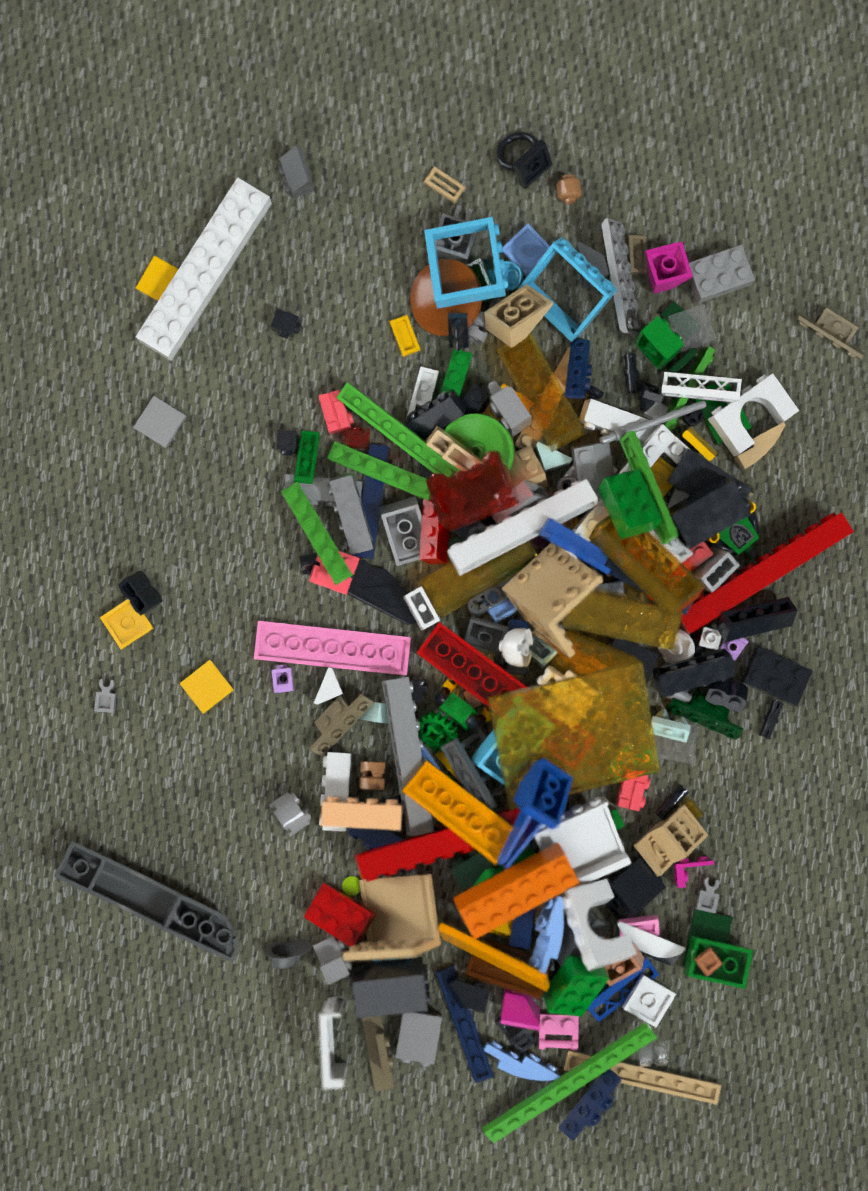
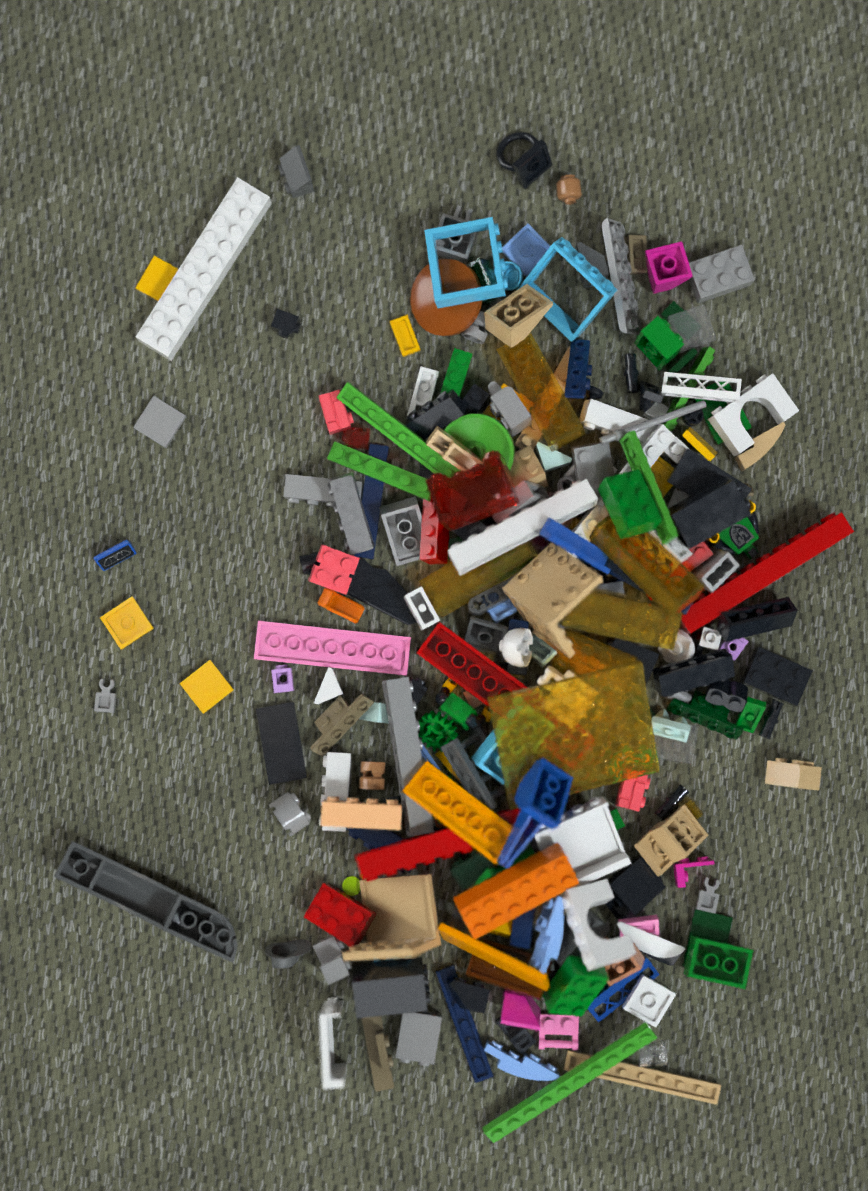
black brick [119,571,163,615] -> none
black brick [276,430,298,456] -> none
bright green plate [281,482,352,585] -> none
green tile [294,430,320,484] -> none
tan tile [424,166,466,204] -> none
black tile [448,313,469,351] -> none
dark blue bracket [559,1068,622,1141] -> none
nougat tile [694,947,722,976] -> none
dark tan bracket [797,307,864,359] -> none
none -> slope [94,540,136,571]
none -> black tile [256,702,307,785]
none -> orange animal [317,588,365,624]
none -> green slope [735,697,766,733]
none -> tan brick [765,758,822,790]

